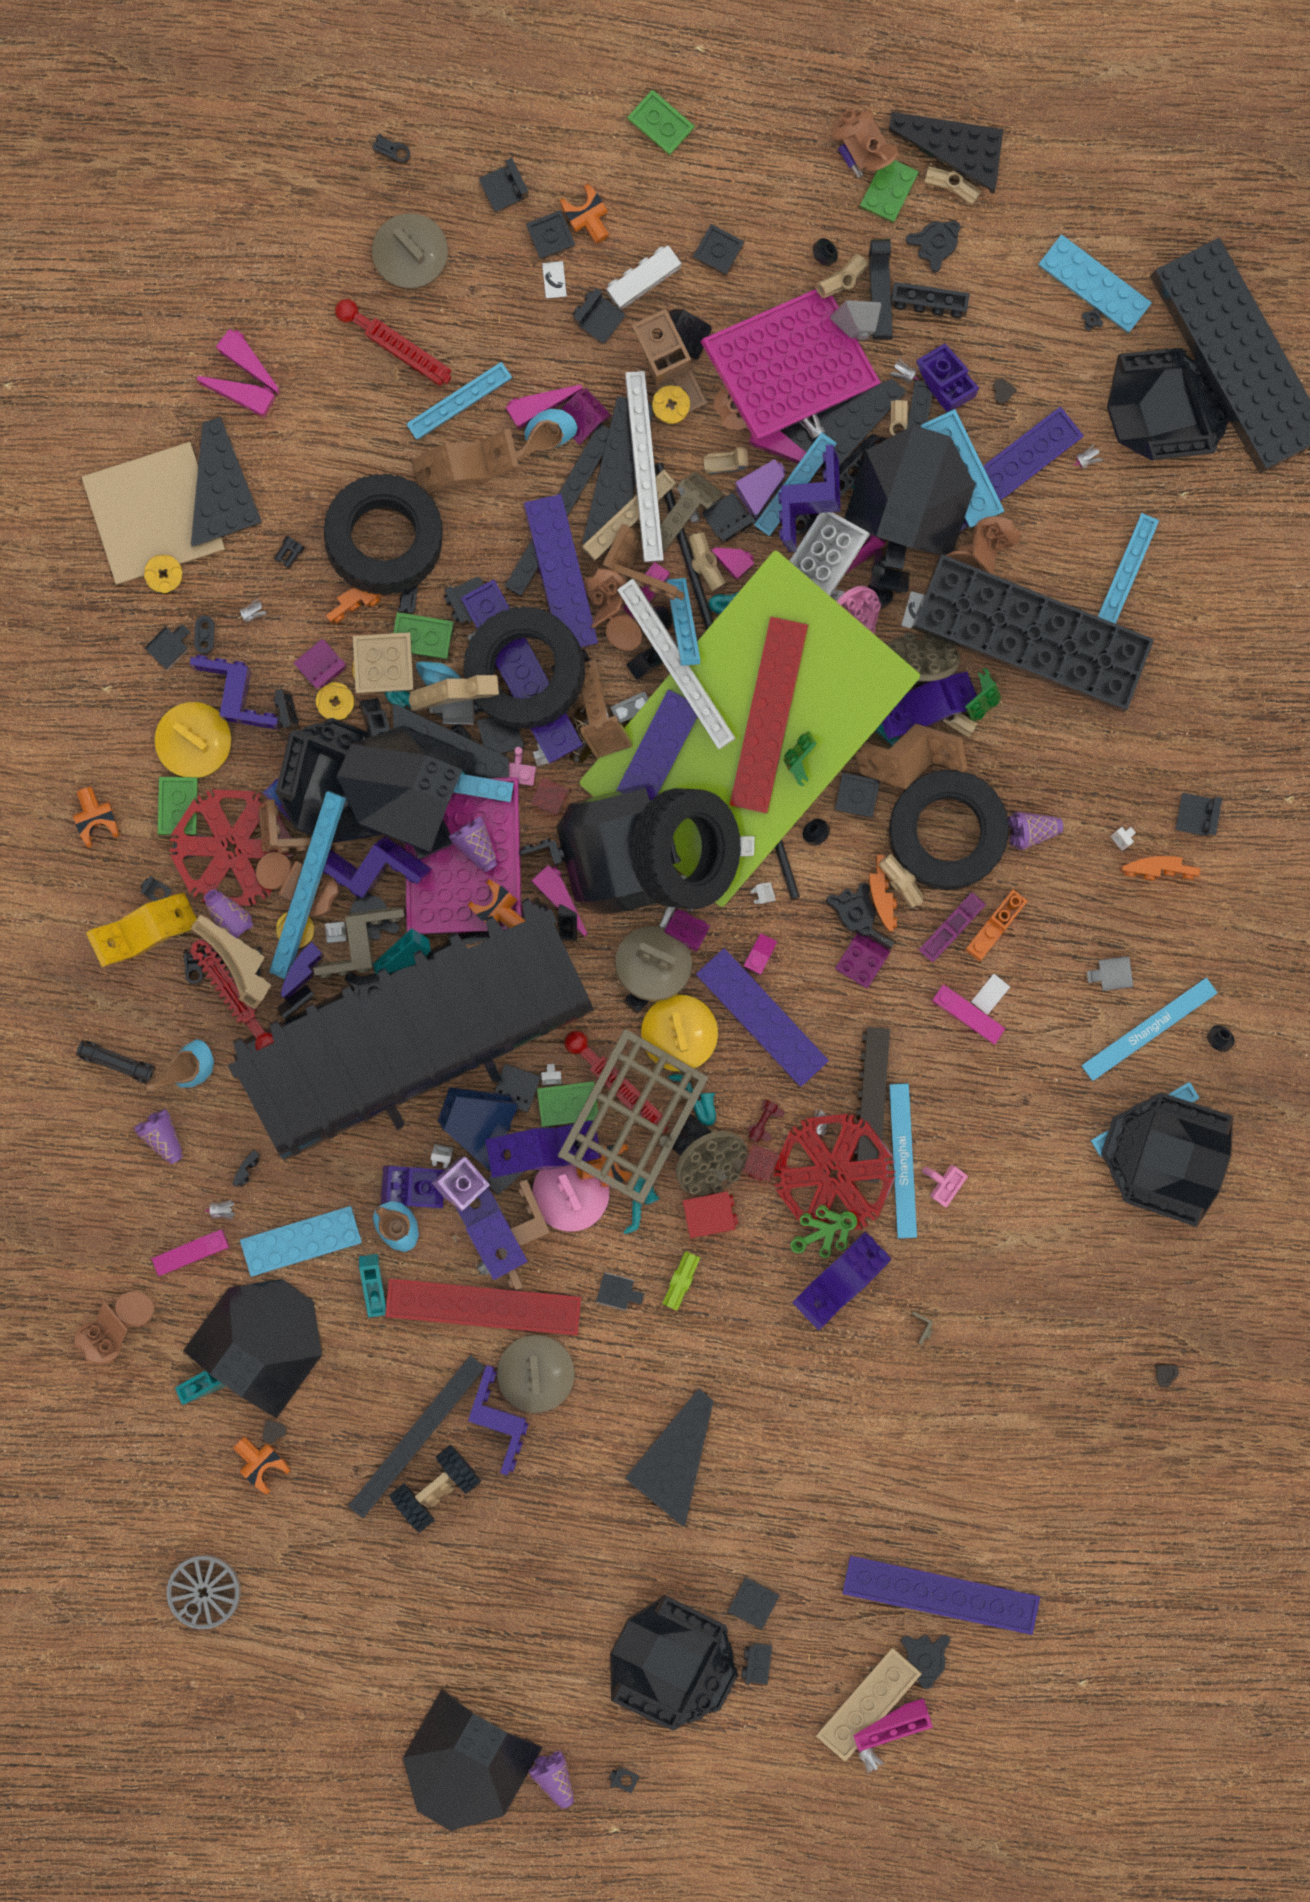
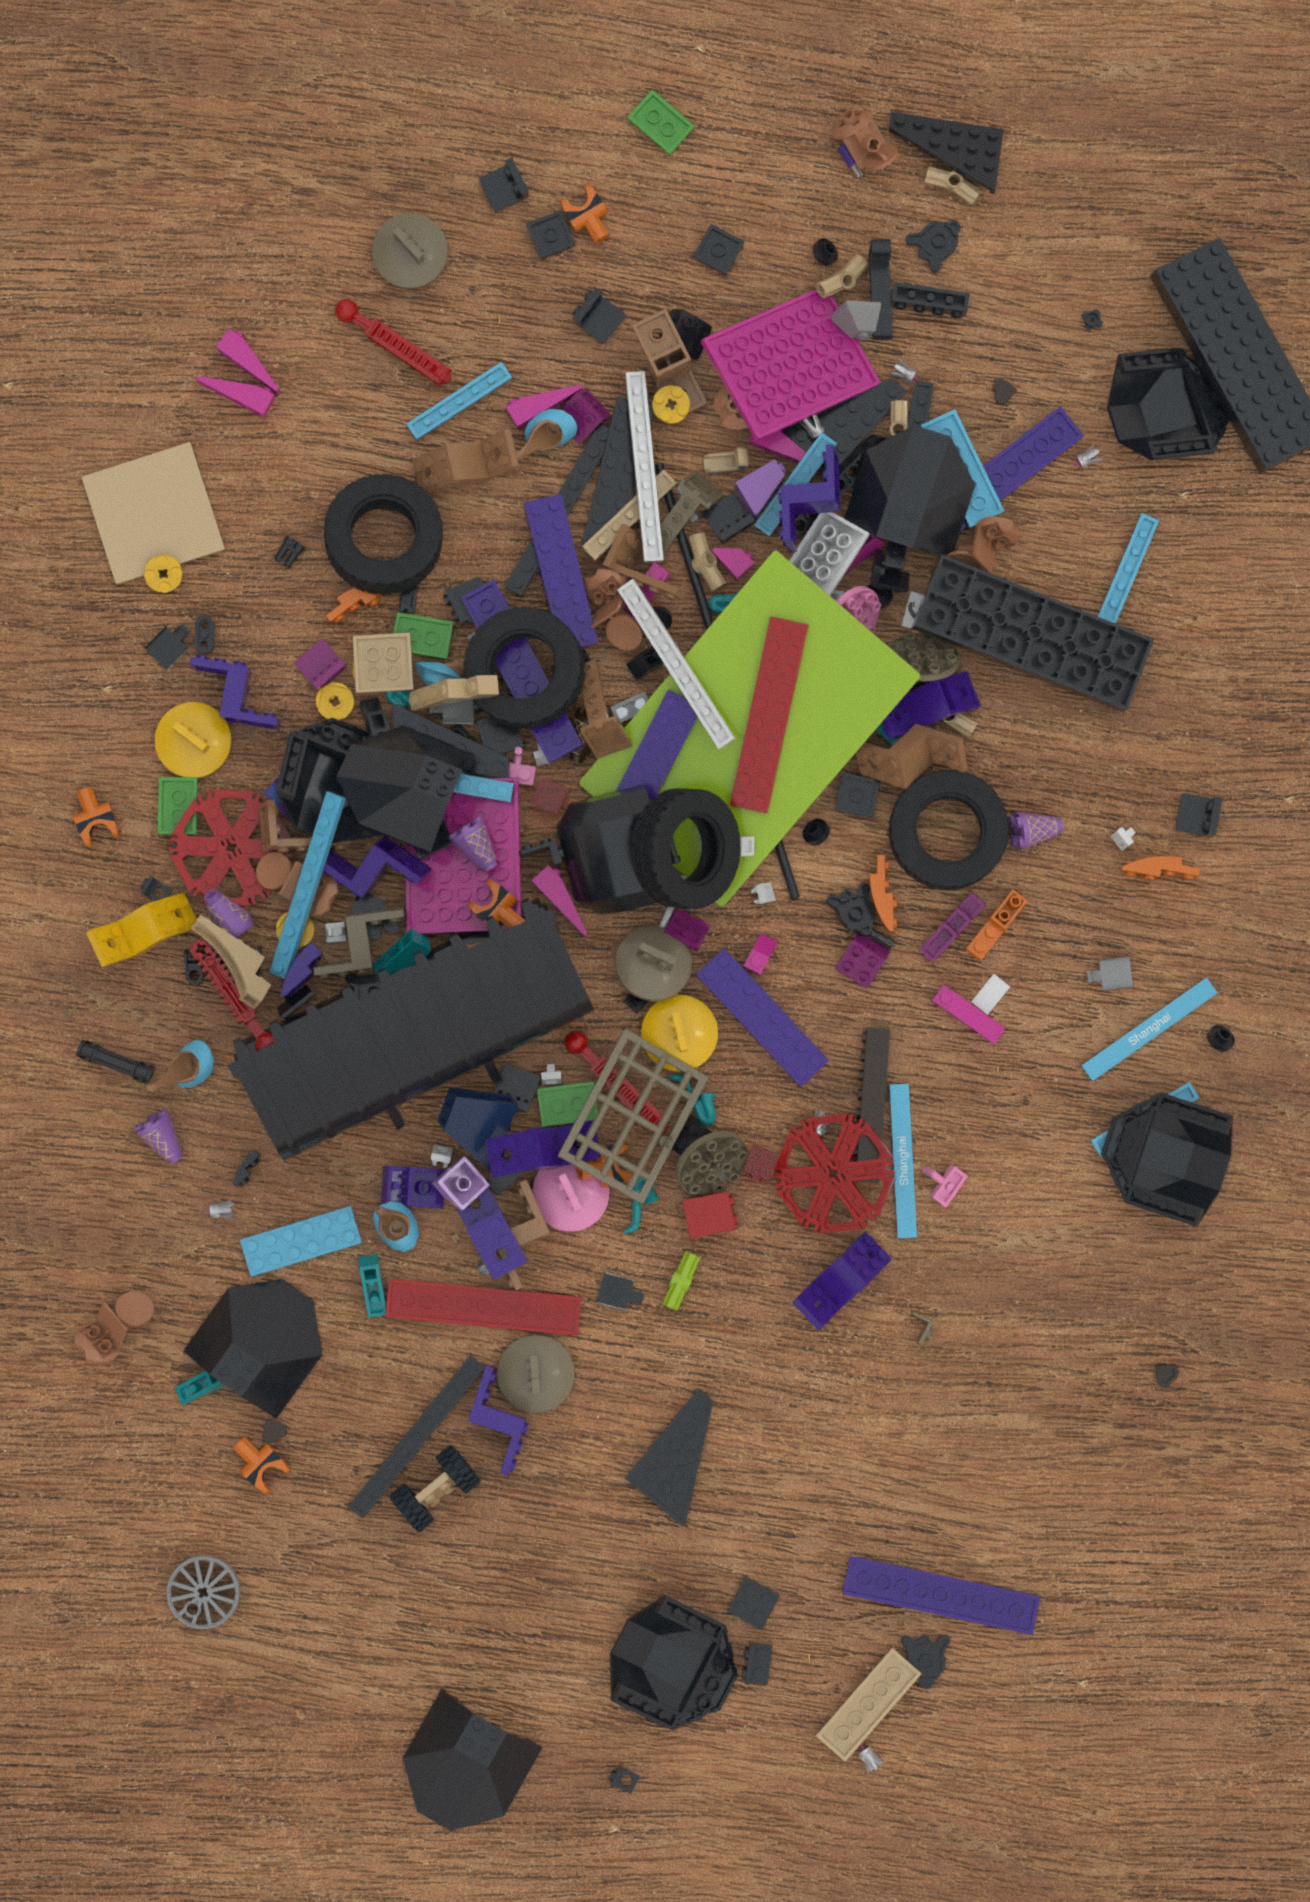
dark pink slope [151,1229,231,1276] -> none
black wing [190,417,262,548] -> none
flat silver piece [237,598,266,623] -> none
black plate [274,689,300,731] -> none
black piece [372,134,410,164] -> none
medium lavender cone [528,1751,574,1809] -> none
white sticker [542,261,567,298] -> none
black slope [558,904,577,941] -> none
white brick [607,245,682,310] -> none
medium azure plate [667,578,700,666] -> none
dark red piece [748,1100,784,1143] -> none
green plate [783,731,817,786] -> none
bright green plant [790,1205,858,1258] -> none
dark pink slope [853,1698,933,1751] -> none
bright green plate [860,160,919,223] -> none
tan piece [878,854,924,908] -> none
dark purple slope [916,344,979,413] -> none
green plate [965,668,1002,722] -> none
medium azure plate [1038,234,1152,334] -> none

